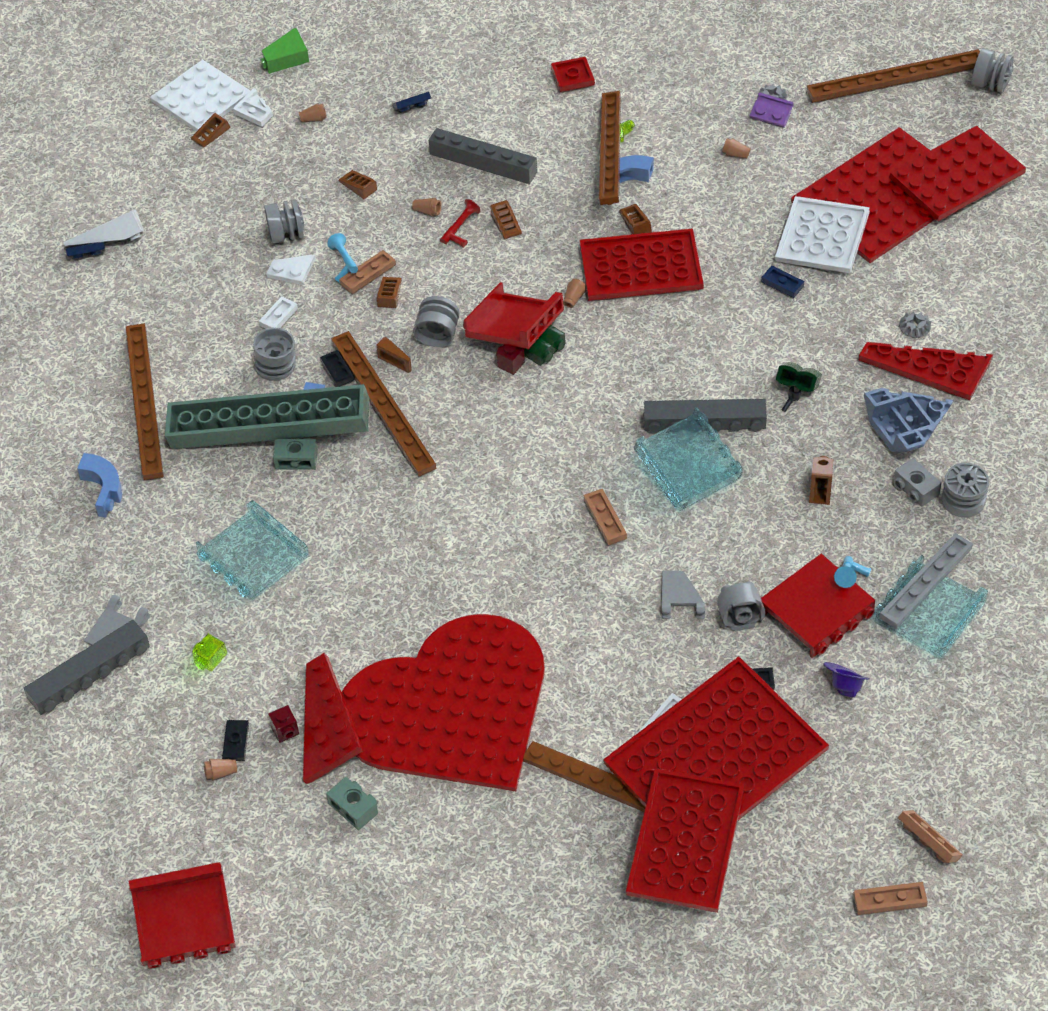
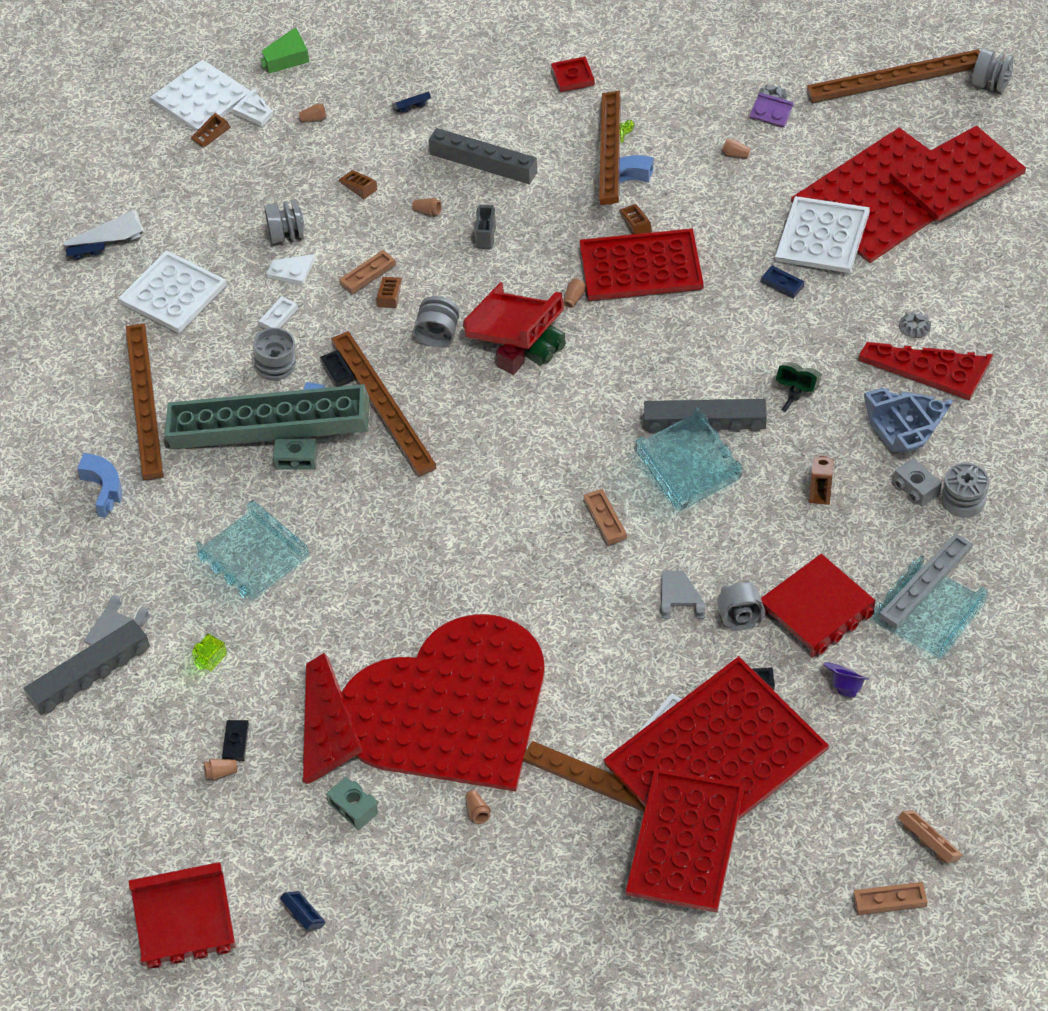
dark red brick [268,705,299,743] -> none
medium azure piece [327,233,358,283] -> none
dark orange slope [376,337,412,373] -> none
red piece [440,199,481,248] -> none
dark orange slope [490,200,522,240] -> none
medium azure piece [834,556,871,588] -> none
none -> white plate [118,250,227,334]
none -> dark blue plate [280,891,326,930]
none -> nougat cone [465,790,491,824]
none -> dark grey brick [474,205,496,249]

